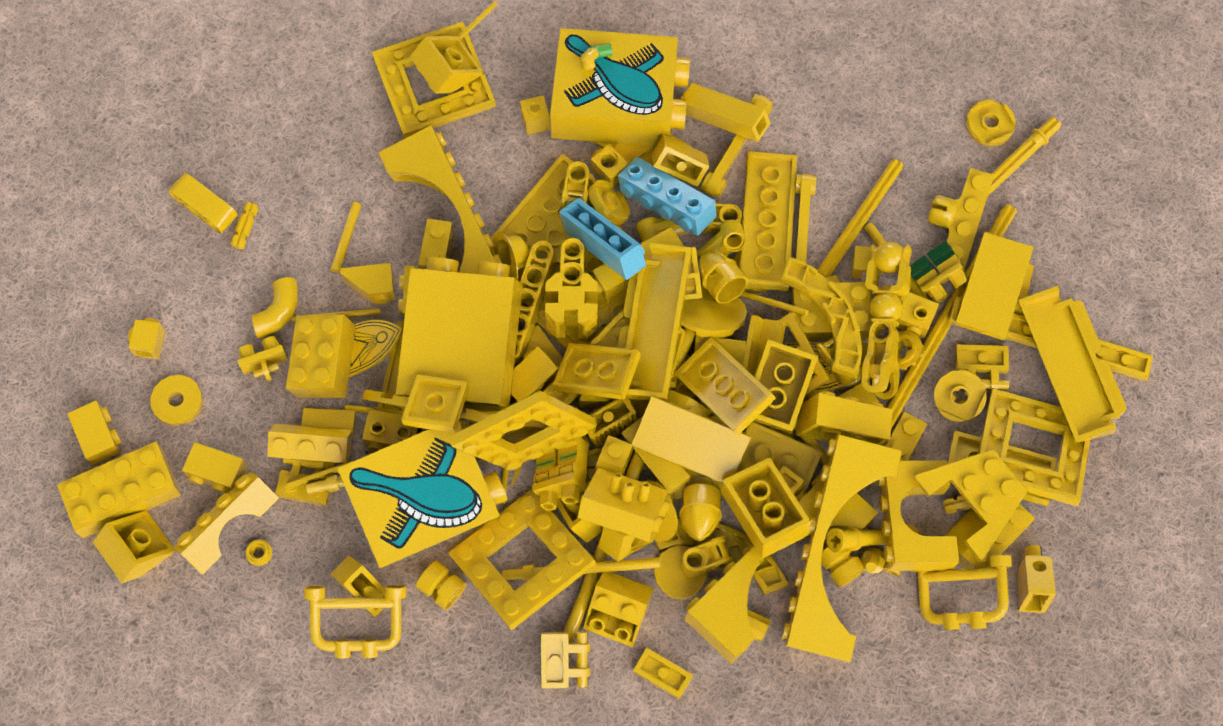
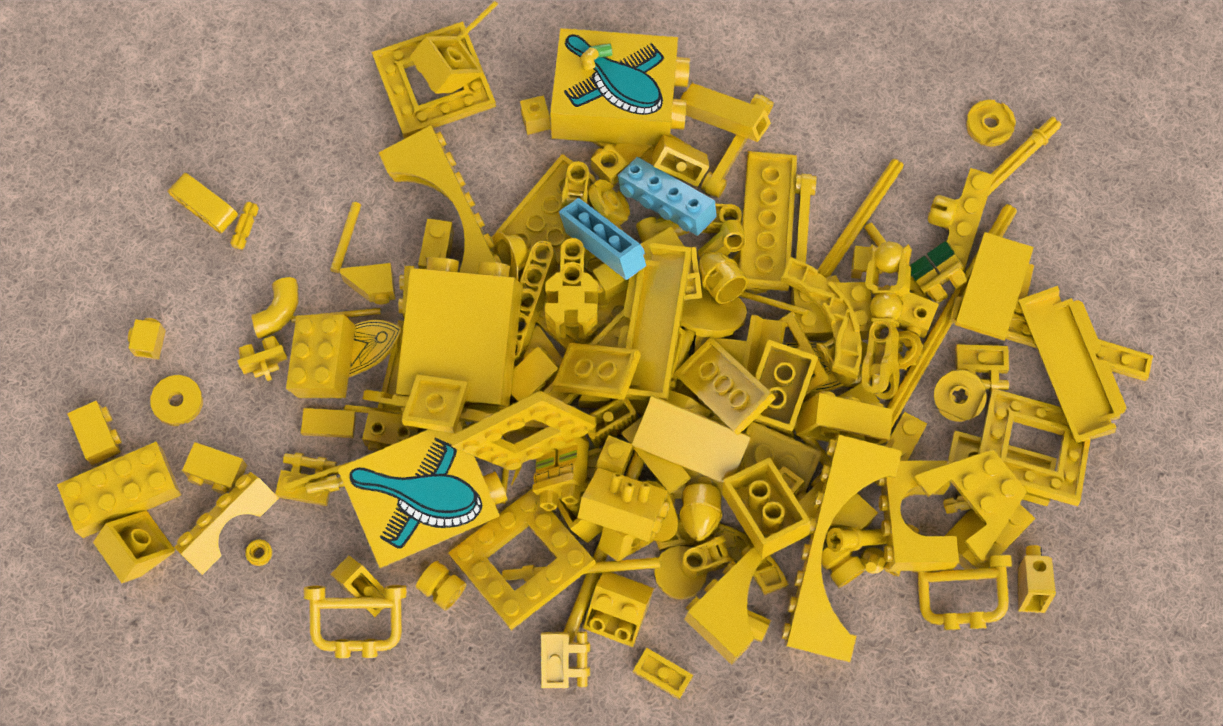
yellow brick [267,423,352,463] -> none

